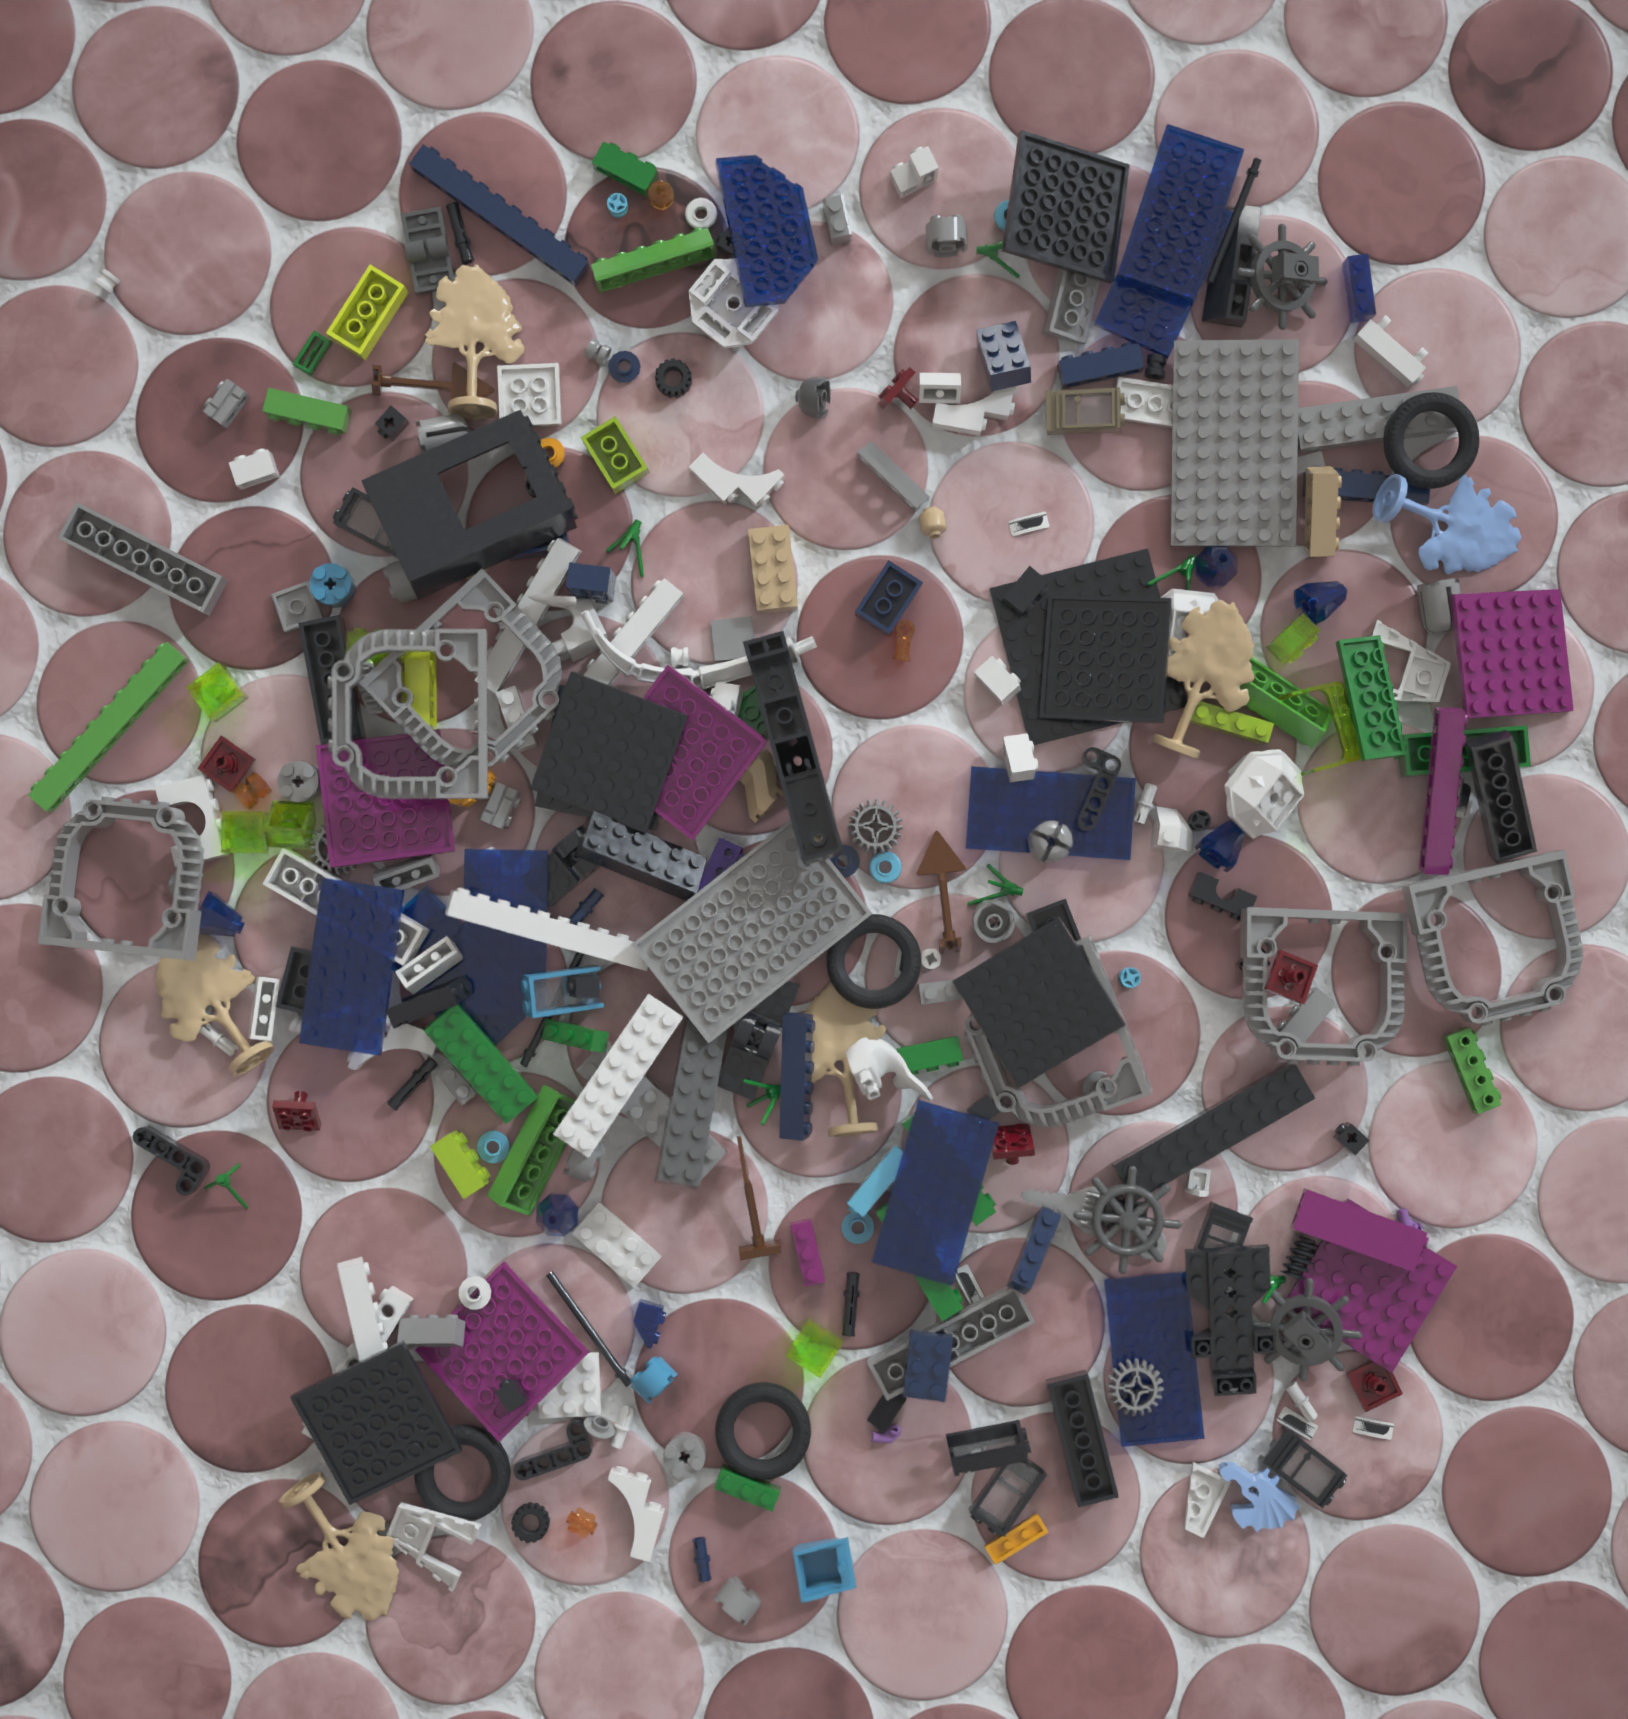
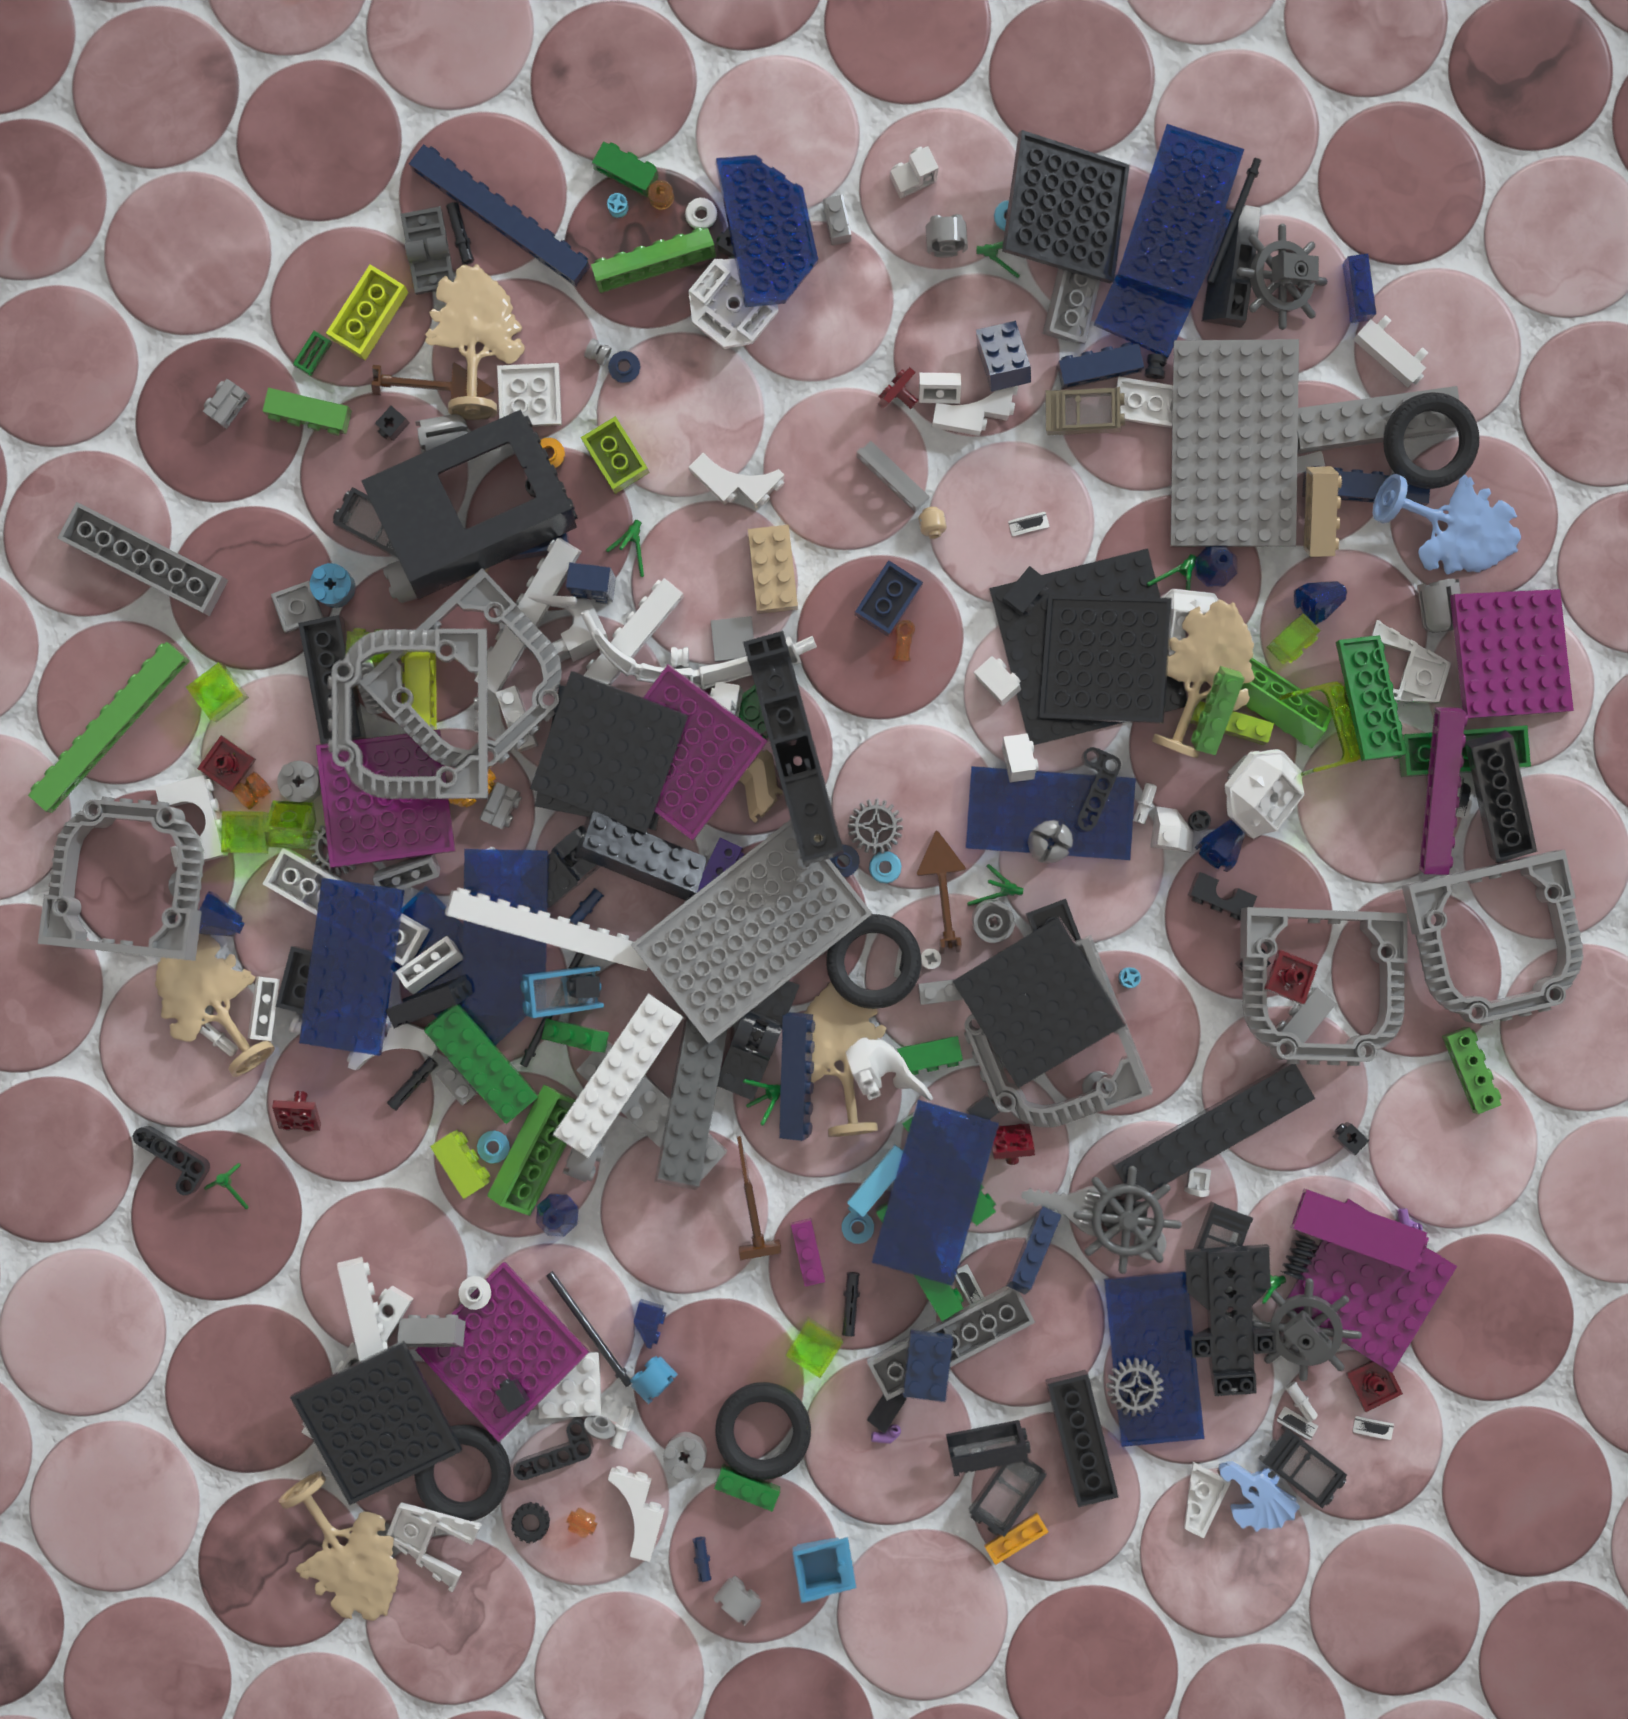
white wheel [94,268,121,294] -> none
white brick [229,449,280,490] -> none
white plate [572,1202,662,1288] -> none
black tyre [655,358,692,398] -> none
dark grey cylinder [795,376,831,419] -> none
none -> bright green brick [1191,666,1245,755]

